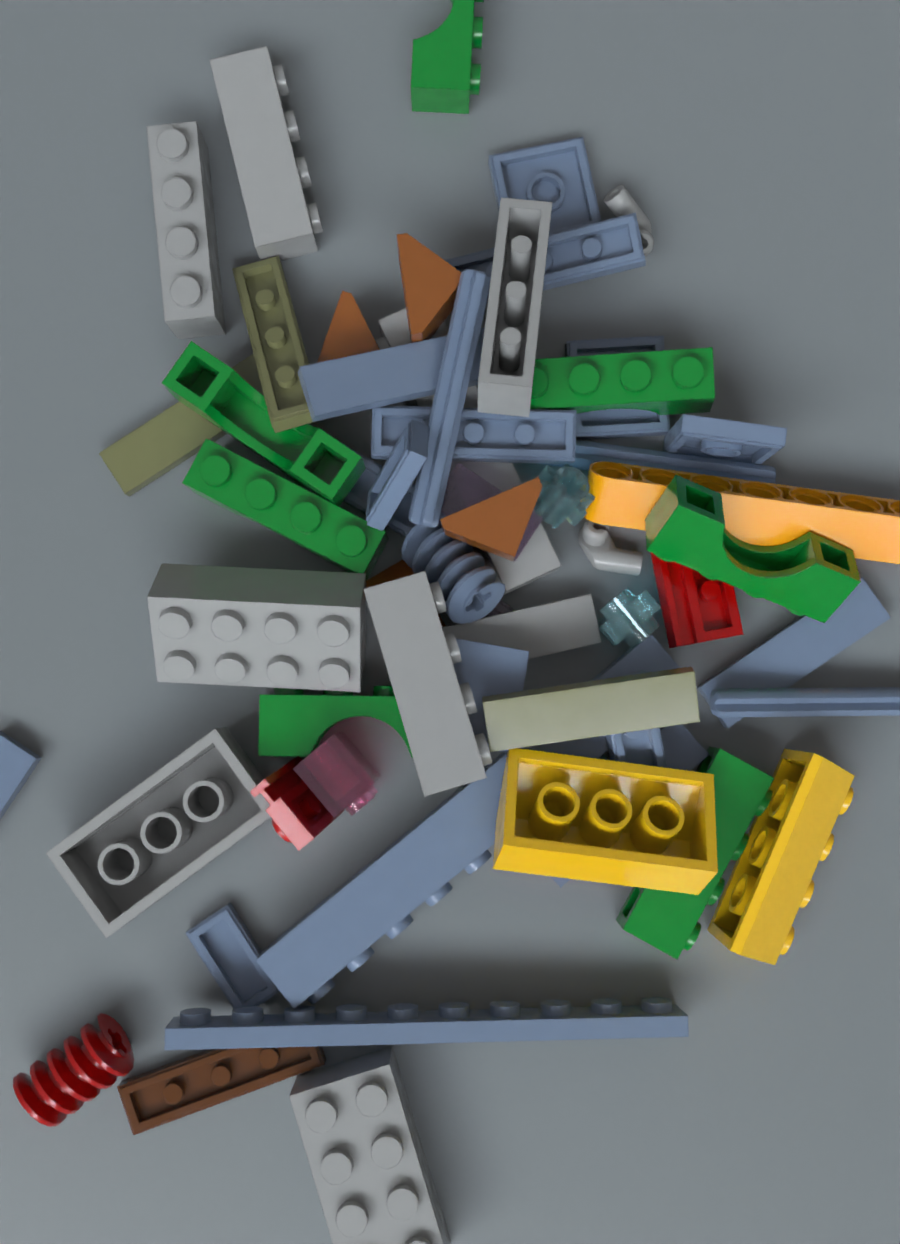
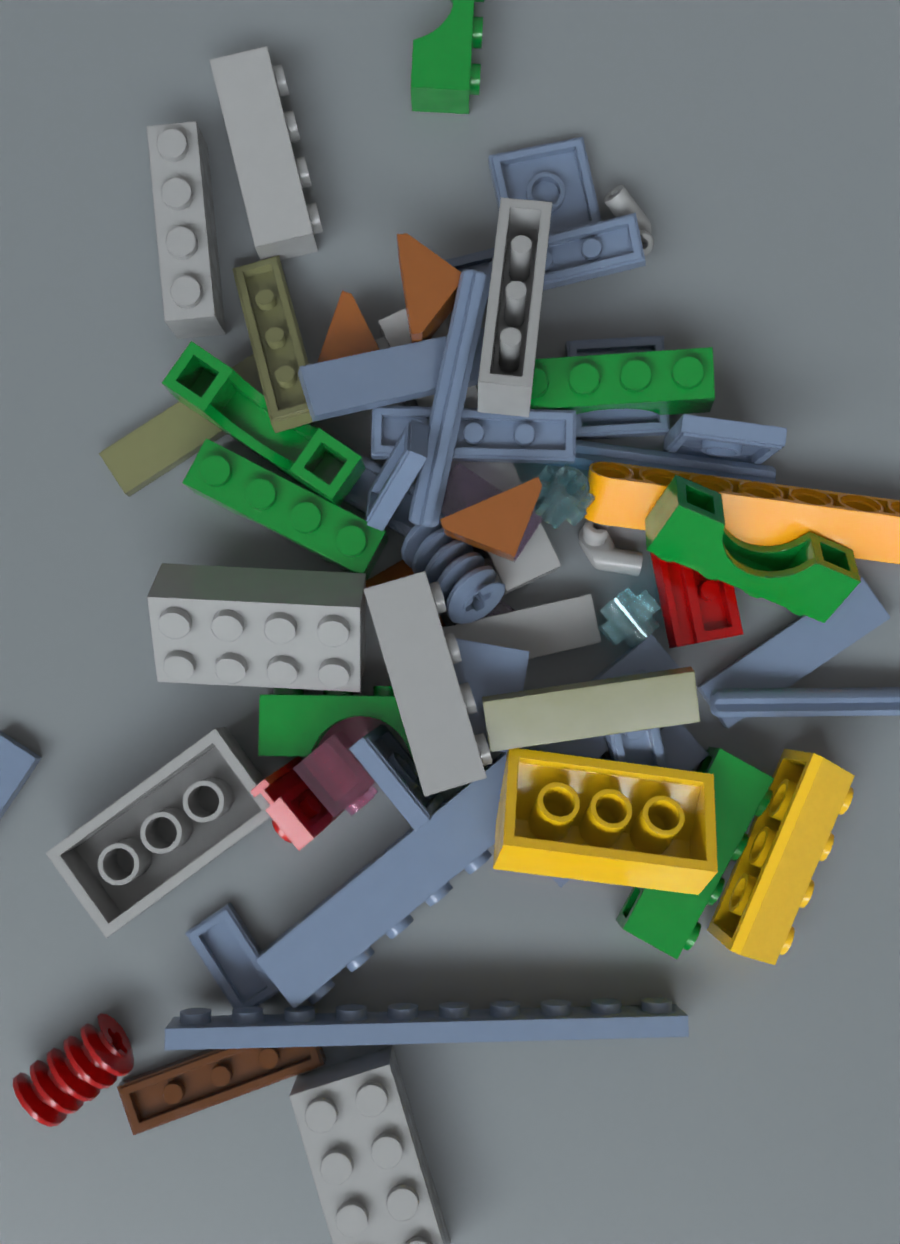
none -> sand blue tile [349,724,443,832]

